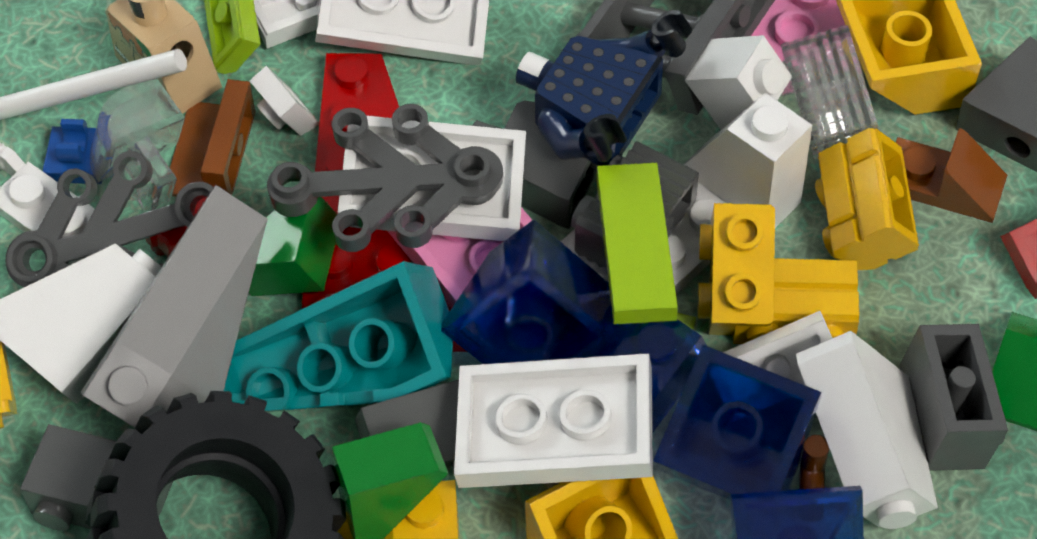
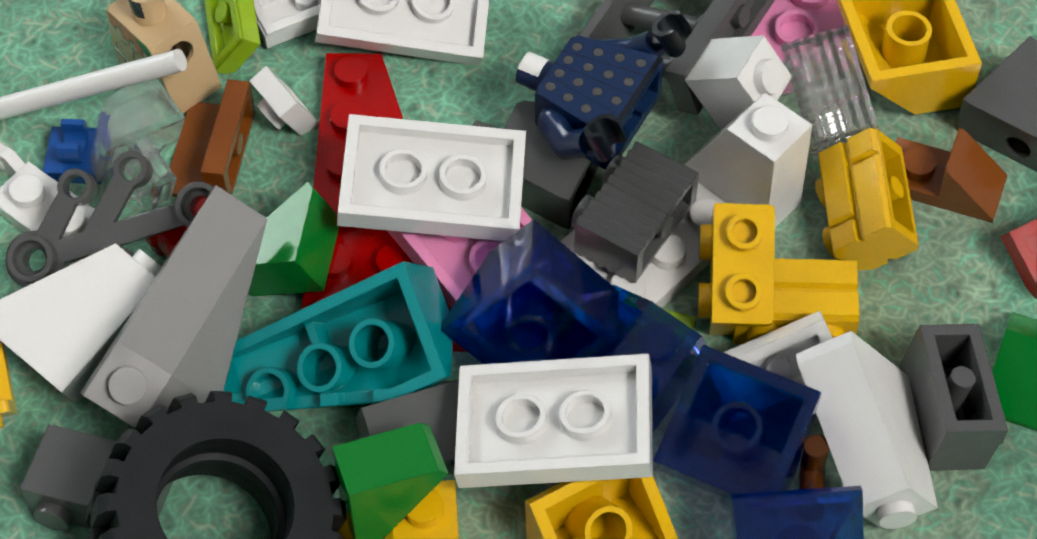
dark grey plant [267,104,504,252] -> none
lime tile [597,163,678,324] -> none

